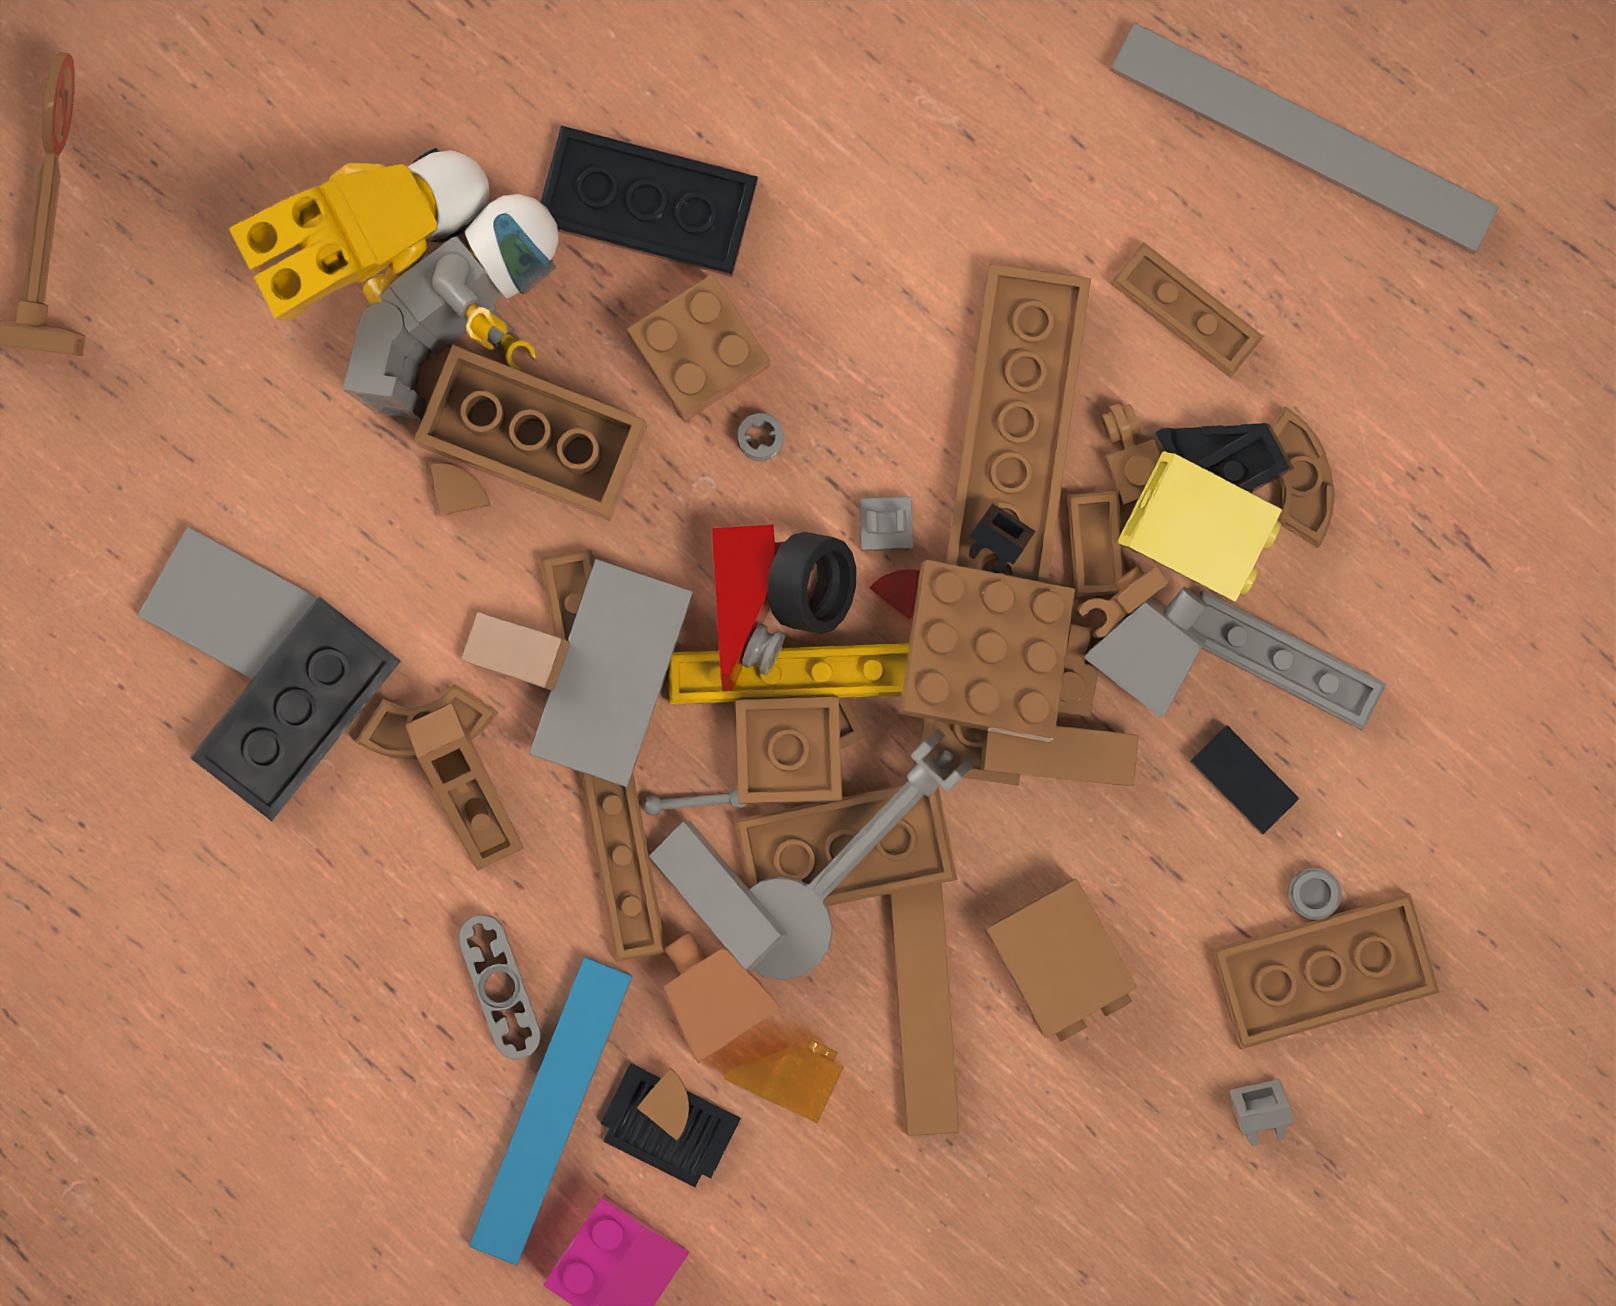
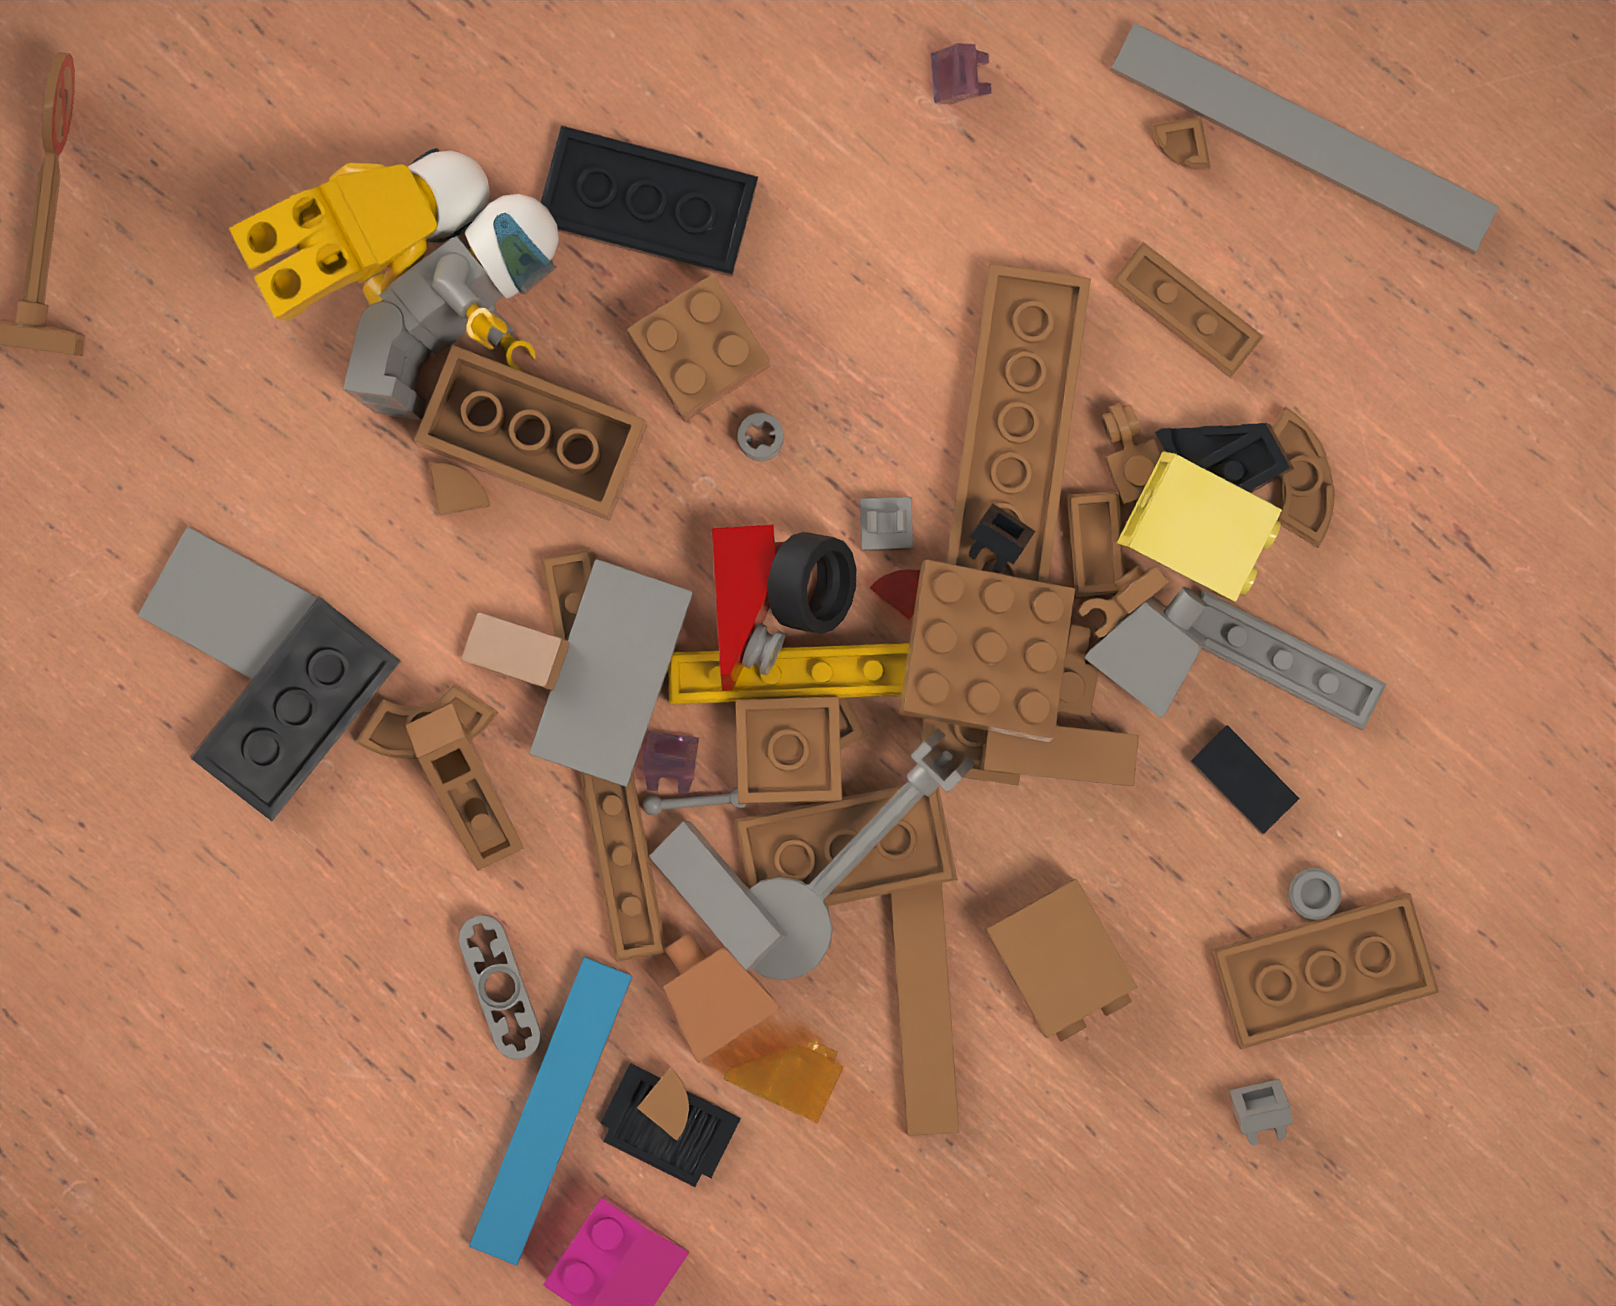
none -> tile [642,732,699,794]
none -> tile [931,43,992,104]
none -> medium nougat tile [1150,116,1211,170]

